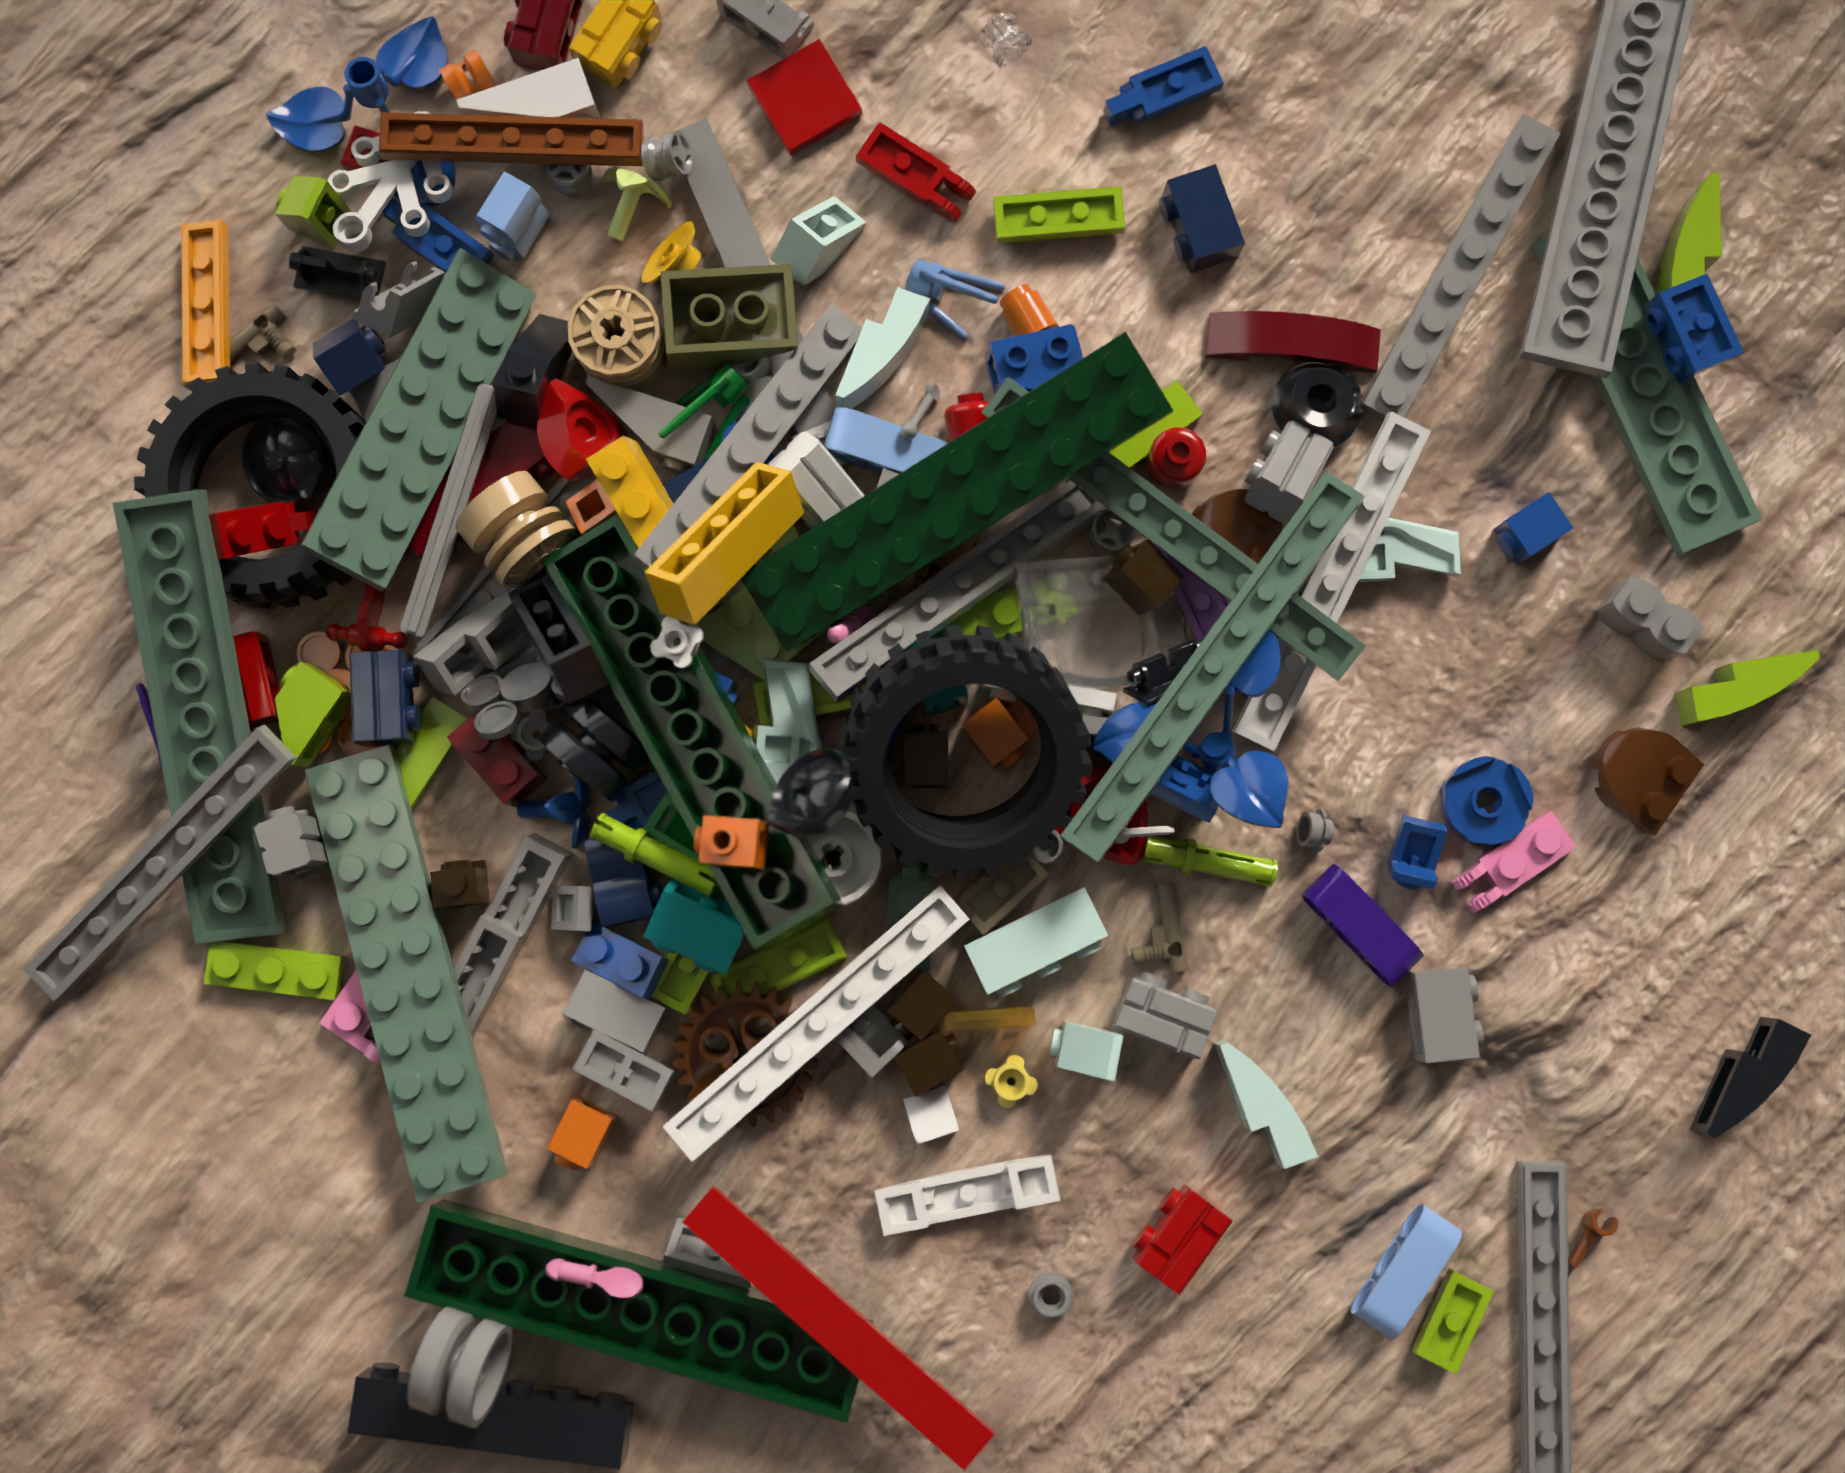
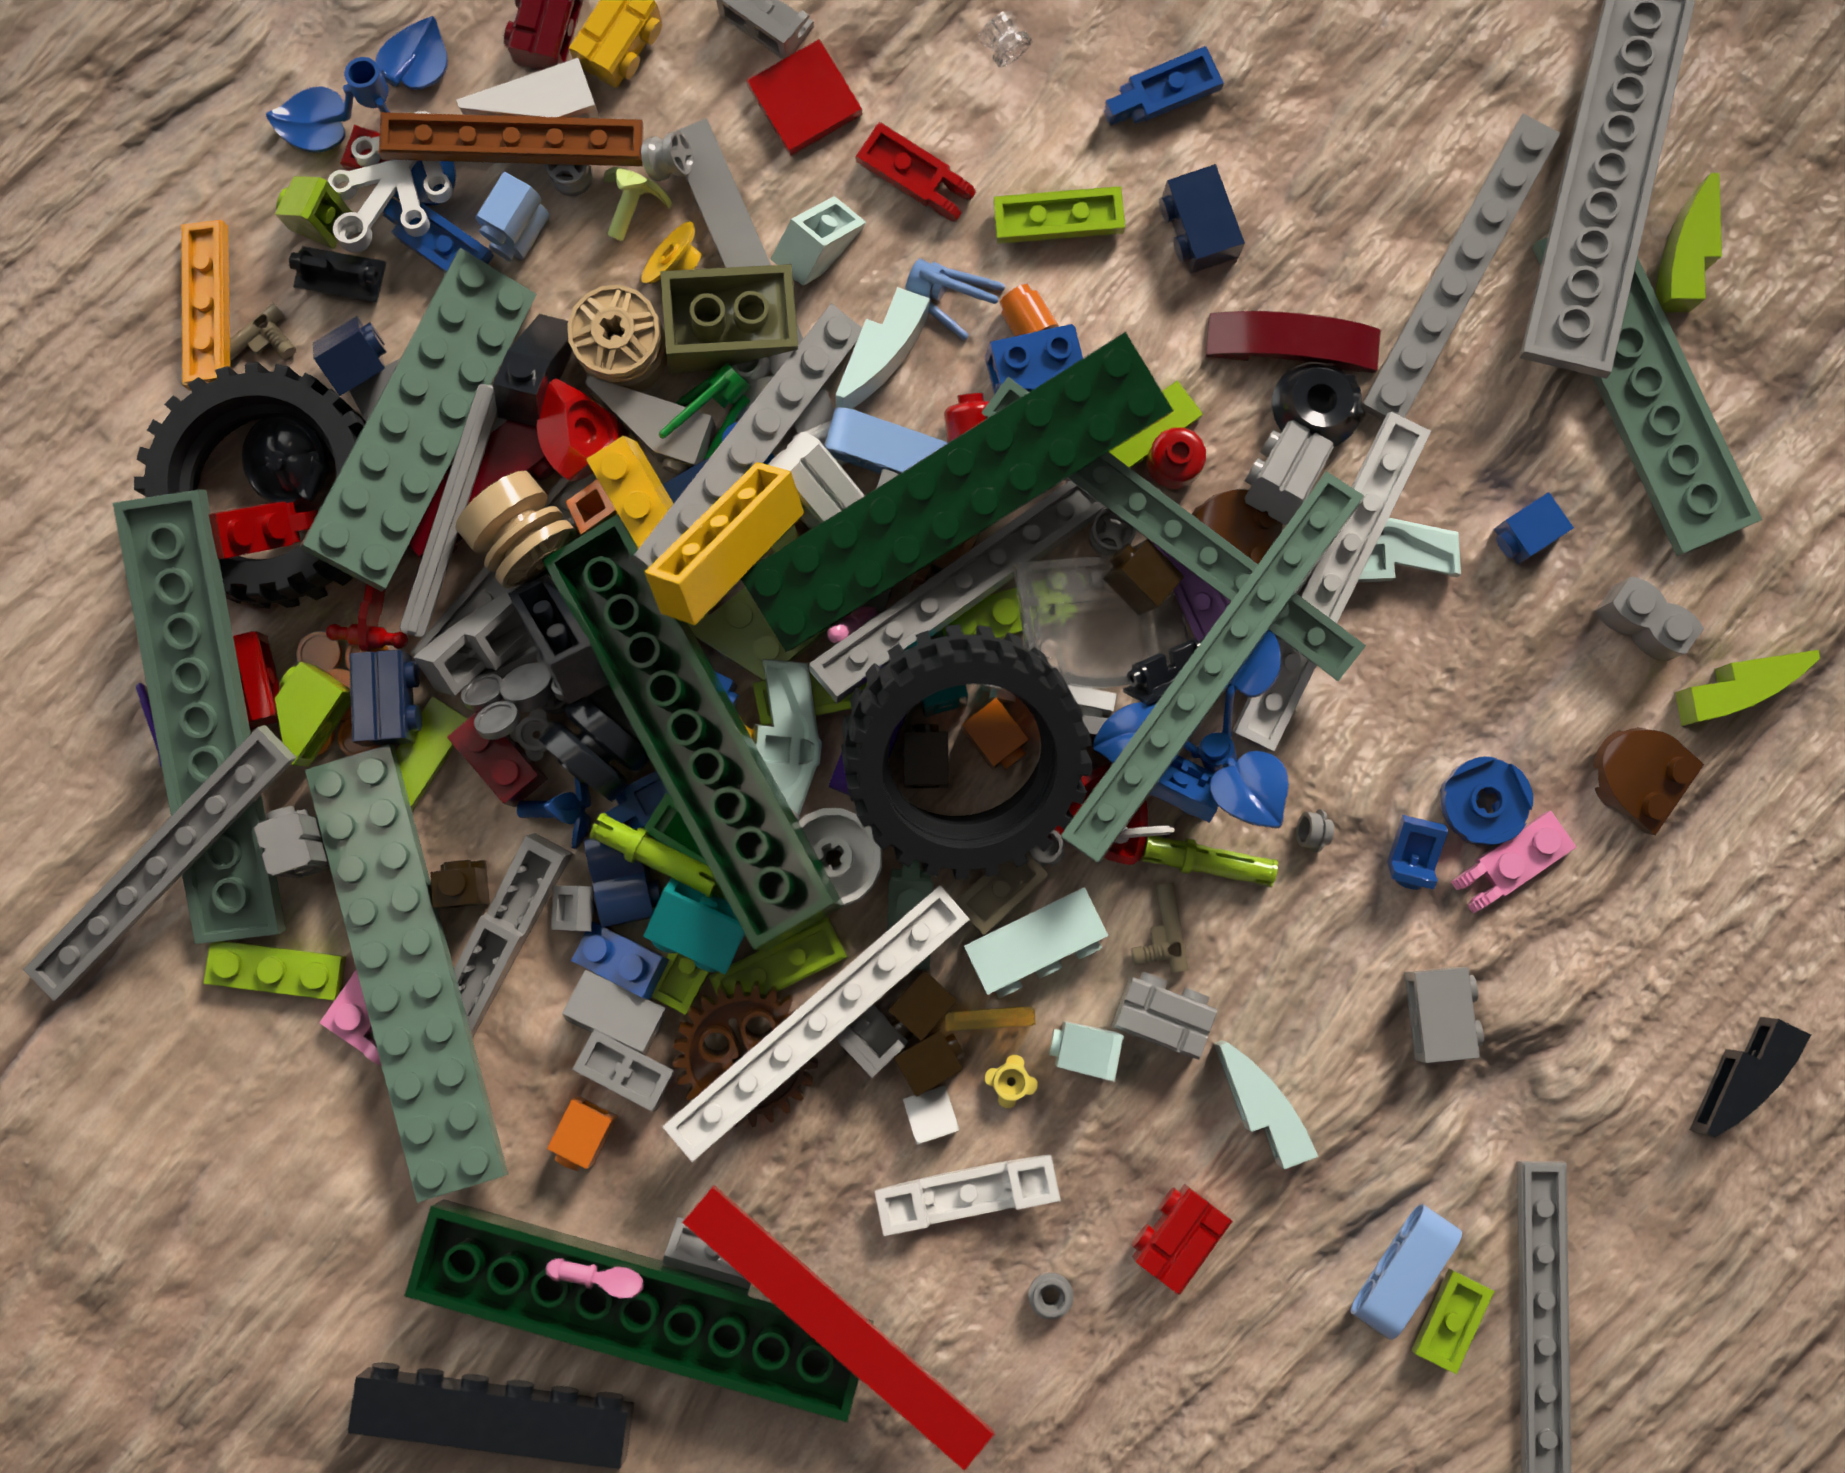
light grey hinge [352,261,445,338] -> none
light grey wheel [407,1307,513,1428] -> none
orange wheel [438,49,497,100] -> none
white plate [650,616,704,668] -> none
orange brick [694,815,769,870] -> none
black piece [766,747,853,838] -> none
light grey hinge [900,384,940,440] -> none
dark purple beam [1301,864,1424,988] -> none
dark orange hand [1568,1209,1618,1268] -> none
blue bracket [1644,273,1744,384] -> none

